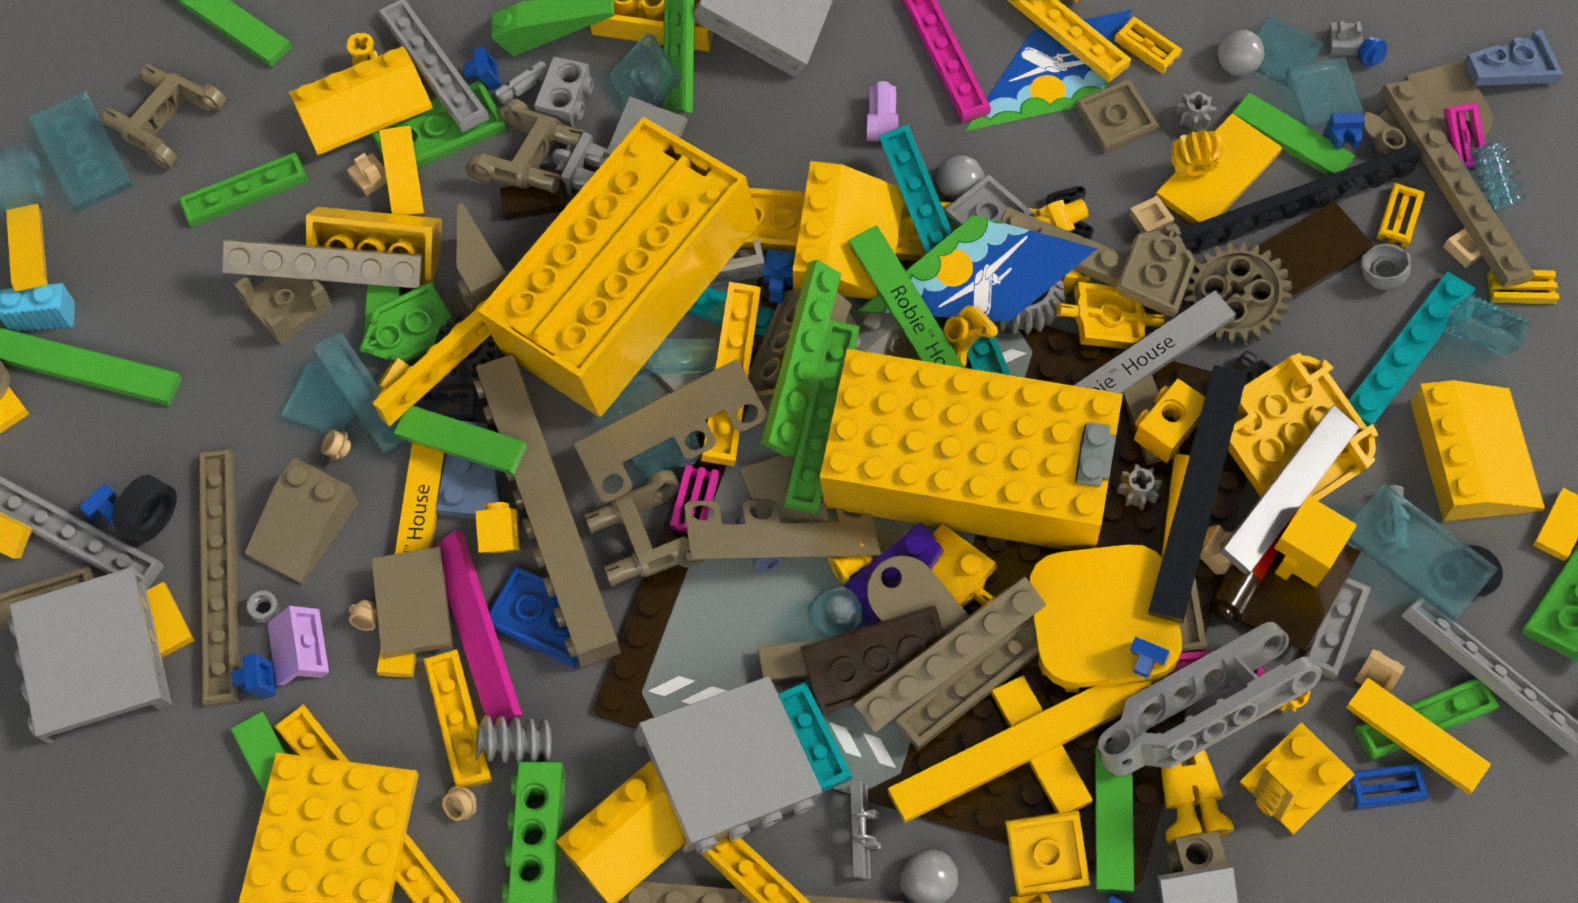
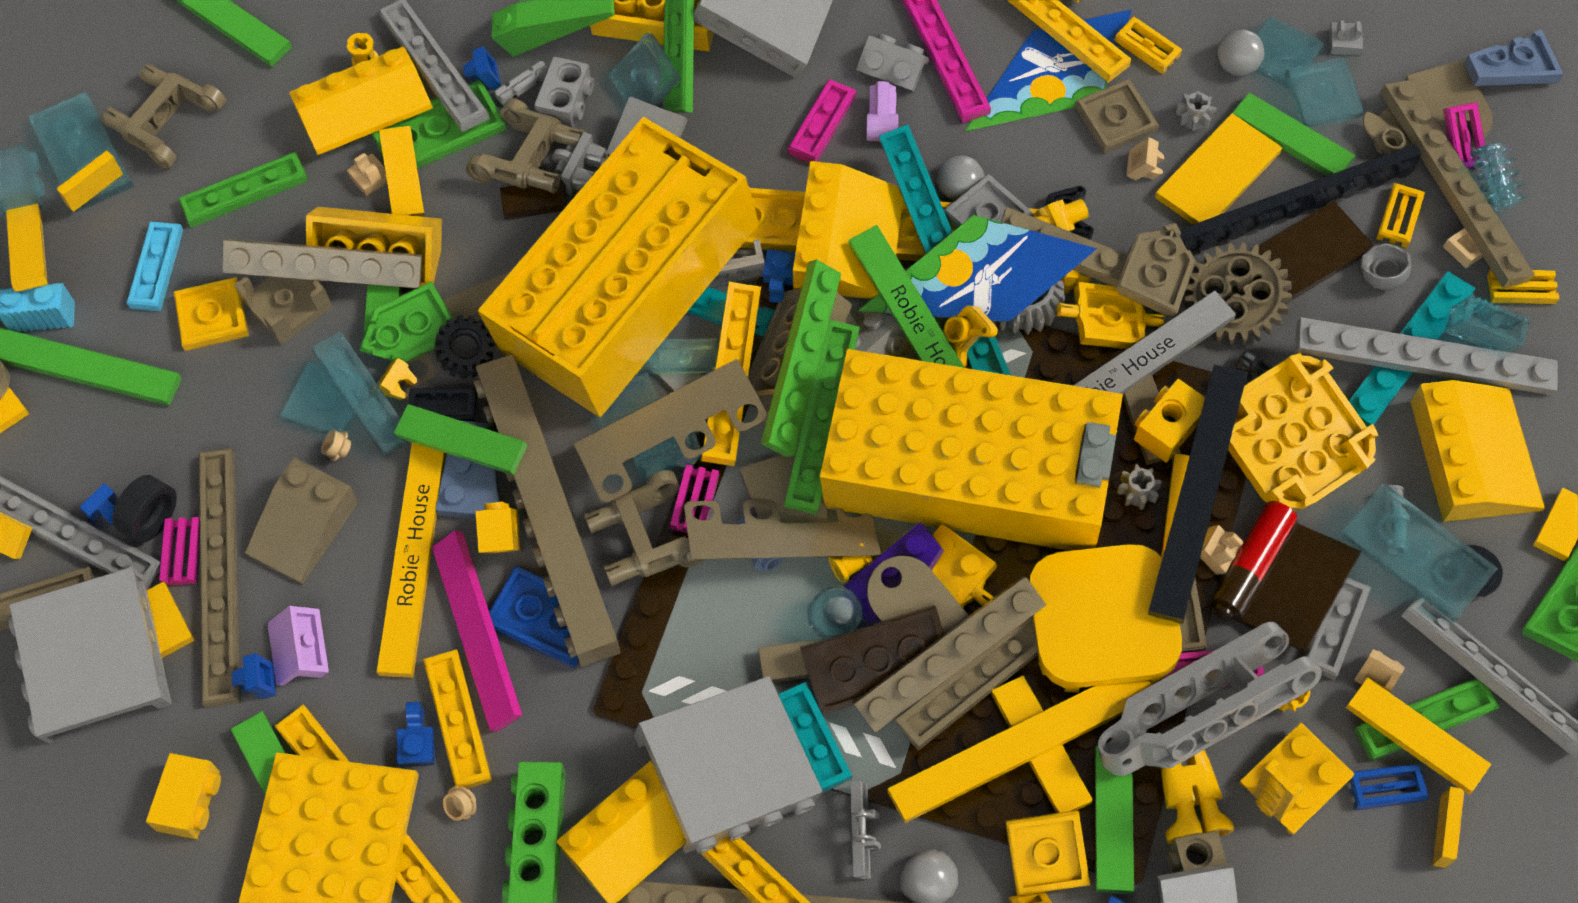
light grey axle [246,590,281,625] -> none
tan plate [349,600,378,631] -> none
dark tan tile [371,546,453,658] -> none
yellow plate [372,300,491,427] -> none
dark tan slope [456,202,507,315] -> none
light grey piece [475,715,552,763] -> none
tan plate [1129,196,1174,233] -> none
blue tile [1130,636,1171,679] -> none
yellow gear [1170,130,1226,177] -> none
tile [1219,405,1360,574] -> none
yellow plate [1274,495,1357,587] -> none
blue tile [1323,113,1365,149] -> none
blue plate [1357,37,1388,67] -> none
none -> yellow tile [57,151,123,212]
none -> medium azure tile [126,221,183,312]
none -> yellow brick [146,753,221,840]
none -> dark pink tile [159,517,200,585]
none -> yellow tile [173,277,249,351]
none -> blue plate [397,701,435,768]
none -> dark pink tile [788,79,856,163]
none -> light grey bracket [856,33,929,92]
none -> tan tile [1126,137,1164,181]
none -> light grey plate [1295,317,1558,395]
none -> yellow tile [1432,786,1464,868]

